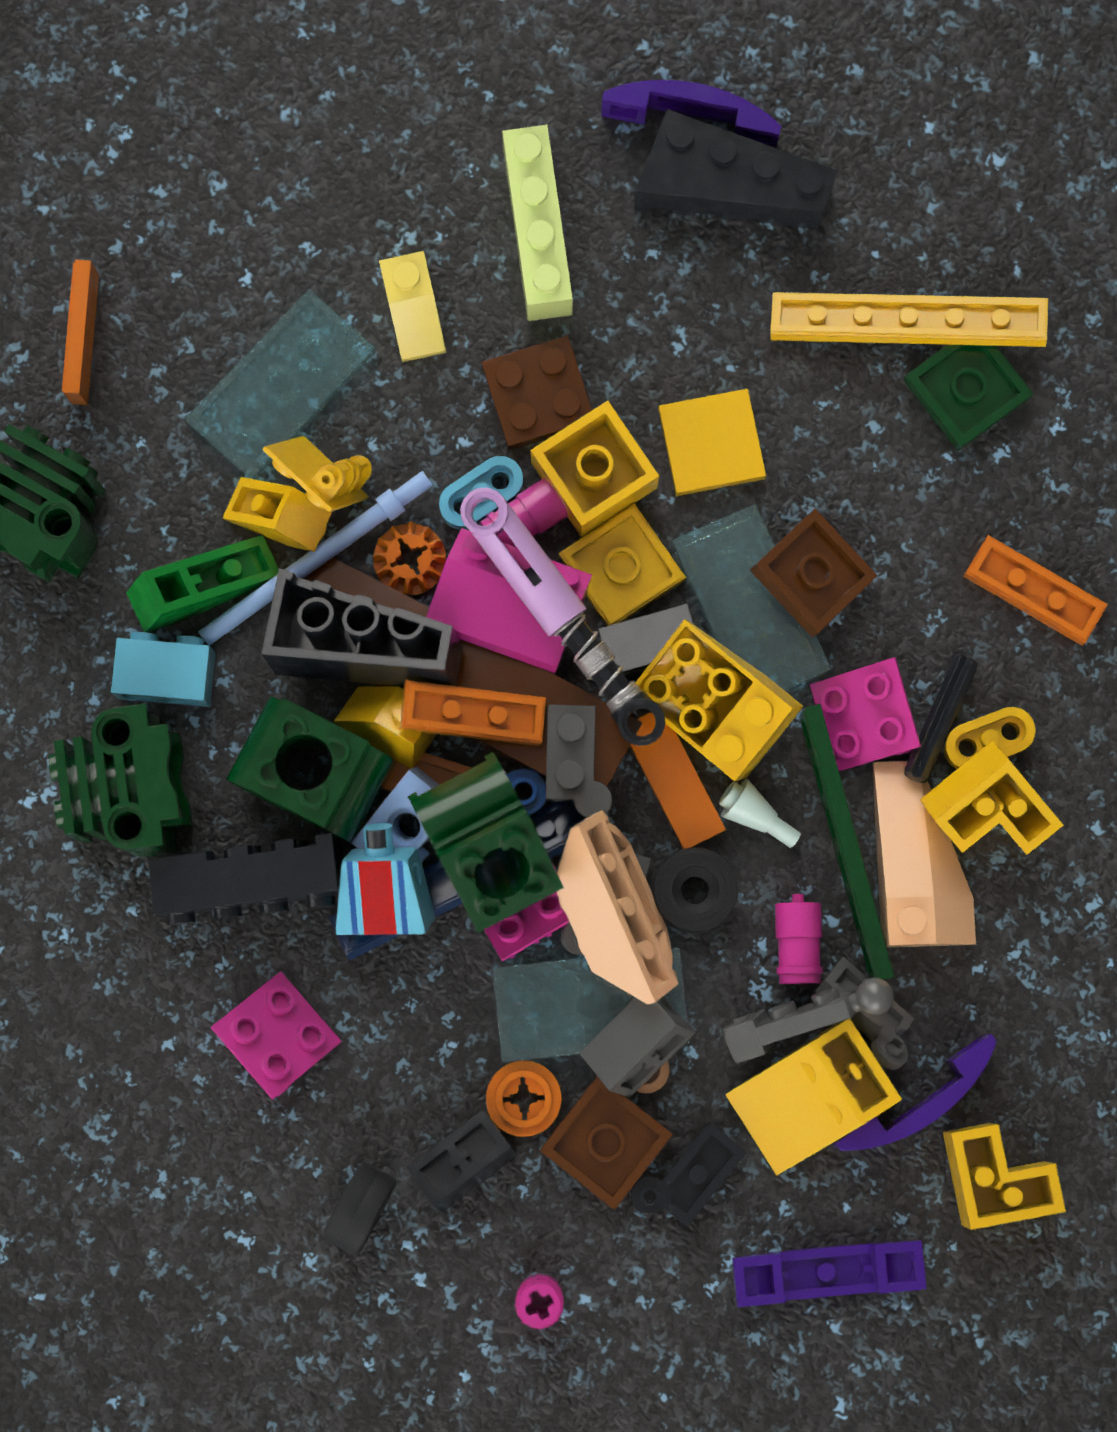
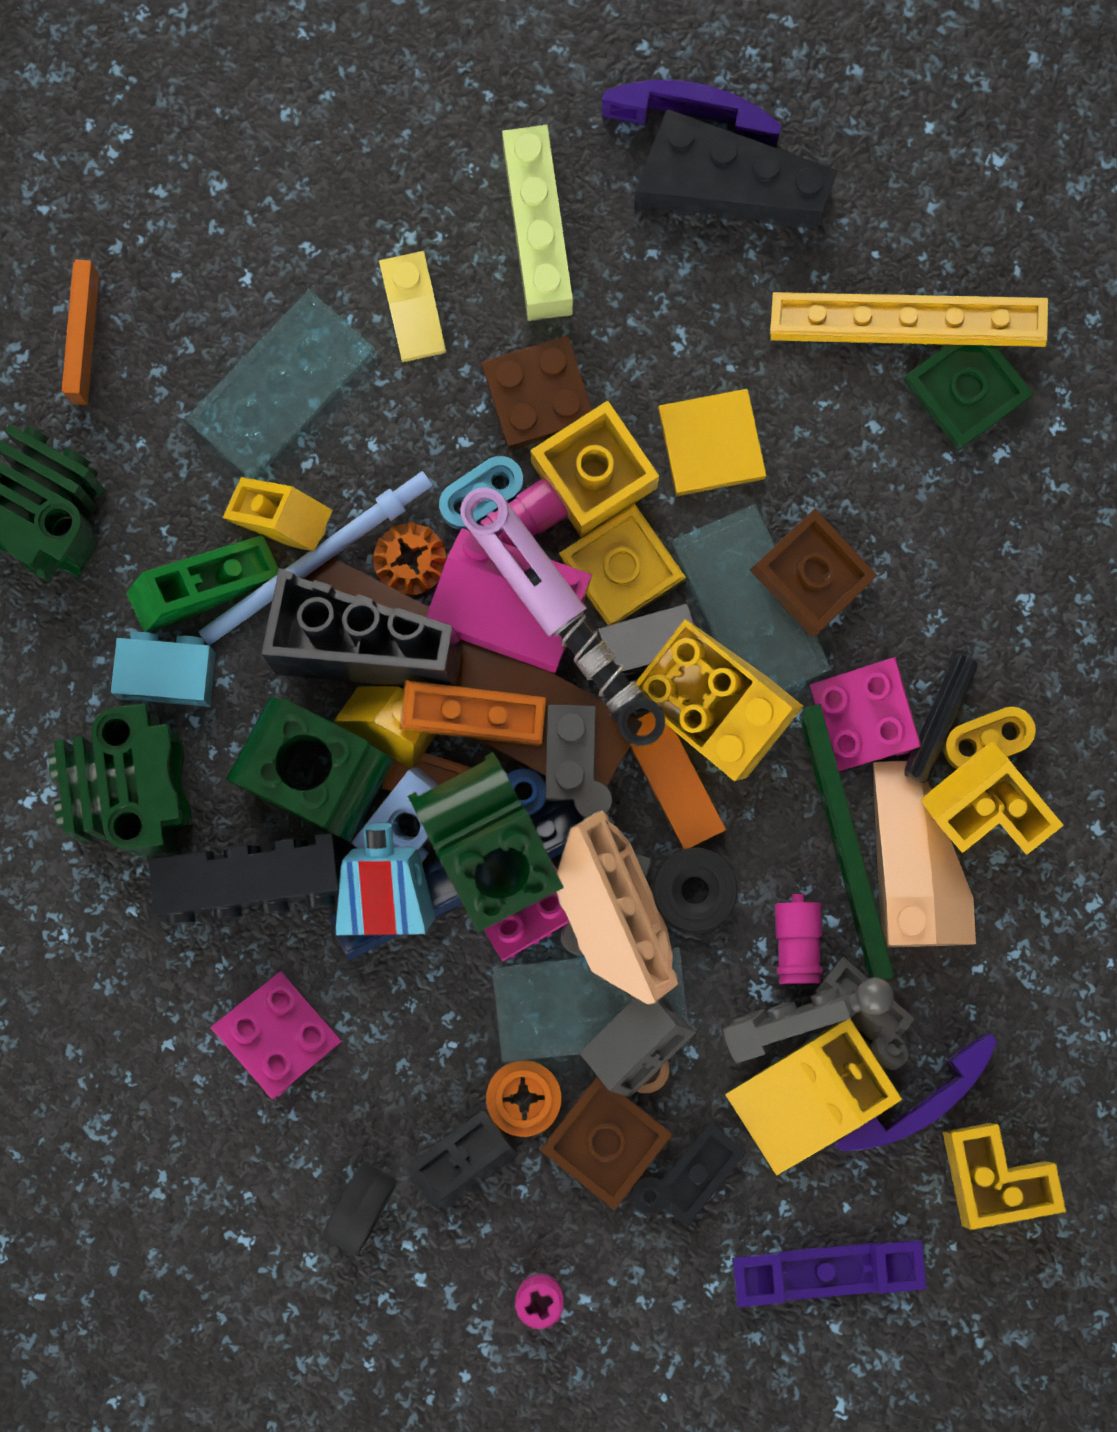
yellow hinge [262,436,372,513] -> none
light aqua cone [719,779,801,848] -> none
orange tile [963,535,1108,646] -> none

